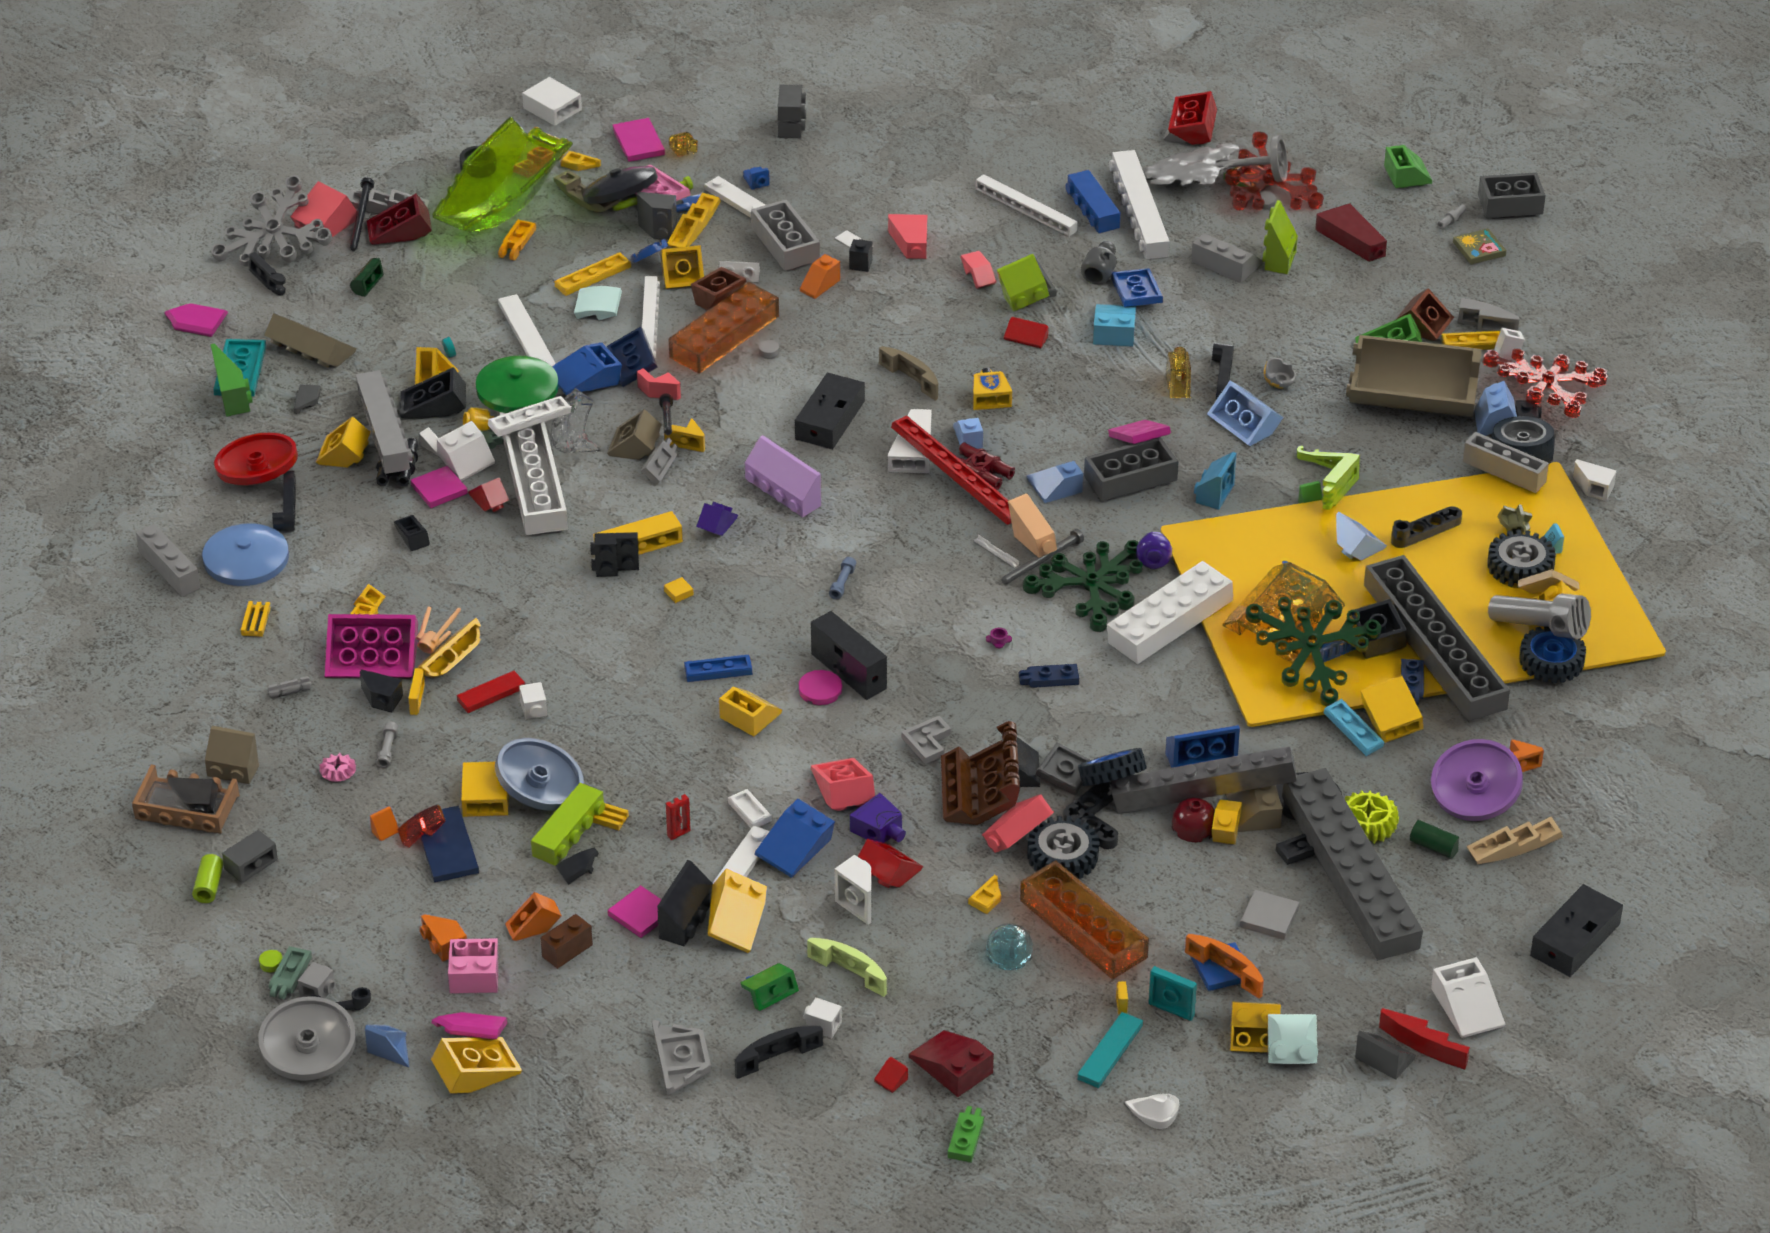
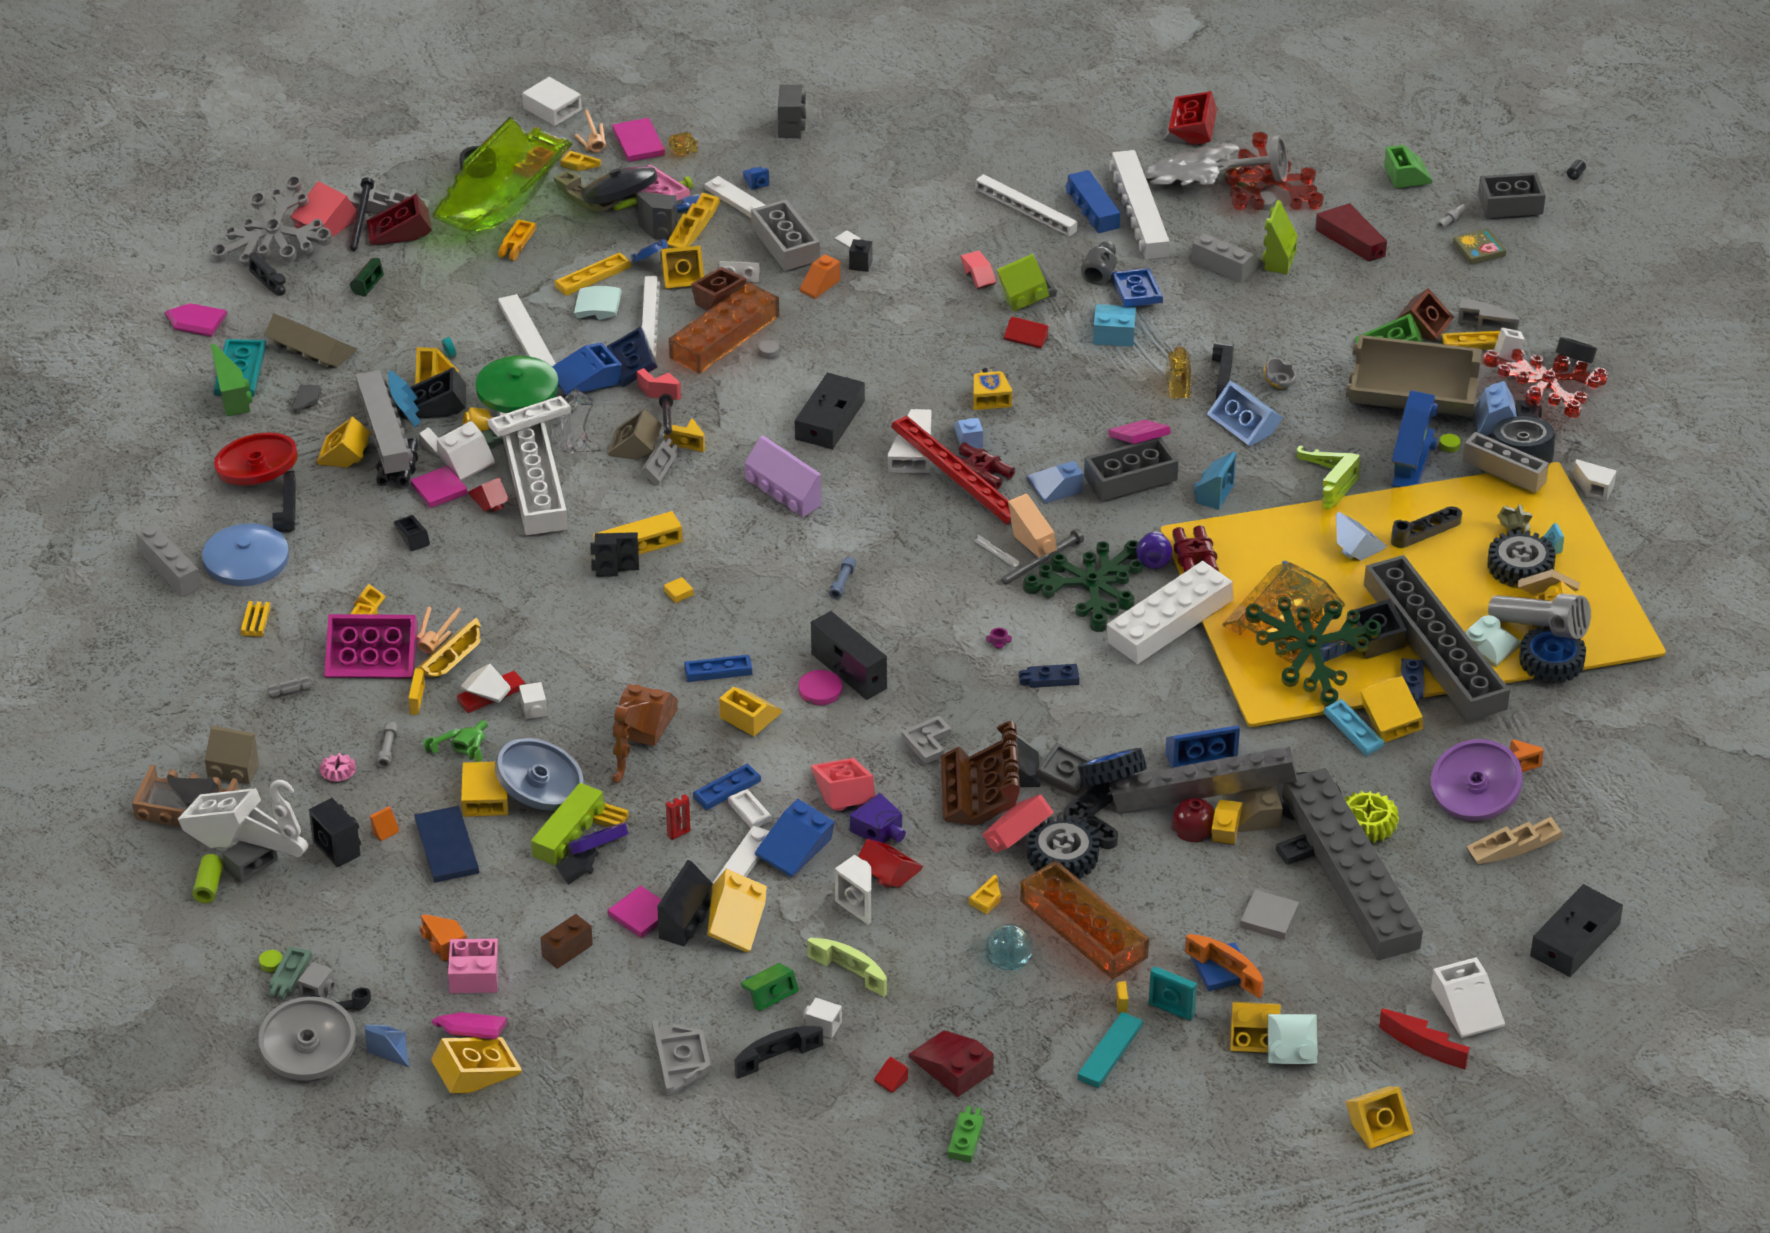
black slope [360,669,403,713] -> none
clear red slope [397,804,446,848] -> none
orange slope [505,892,562,941] -> none
dark purple slope [696,501,738,536] -> none
dark tan slope [879,346,938,401] -> none
coral slope [888,214,927,259] -> none
white piece [1125,1094,1179,1129] -> none
bright green slope [1298,481,1323,503] -> none
dark grey slope [1355,1031,1416,1080] -> none
dark green brick [1410,820,1459,858] -> none
none -> white slope [178,780,308,857]
none -> black brick [309,798,361,868]
none -> dark azure slope [388,370,421,427]
none -> bright green piece [423,720,488,762]
none -> white slope [461,664,511,703]
none -> dark purple beam [568,822,629,854]
none -> light nougat plant [575,110,607,152]
none -> dark orange slope [612,684,678,784]
none -> blue tile [693,763,761,810]
none -> dark red pin [1172,525,1219,572]
none -> yellow slope [1345,1086,1414,1149]
none -> blue wedge [1392,390,1438,488]
none -> lime tile [1439,434,1461,453]
none -> light aqua slope [1466,615,1521,667]
none -> black tyre [1556,337,1597,363]
none -> black hinge [1567,160,1586,180]

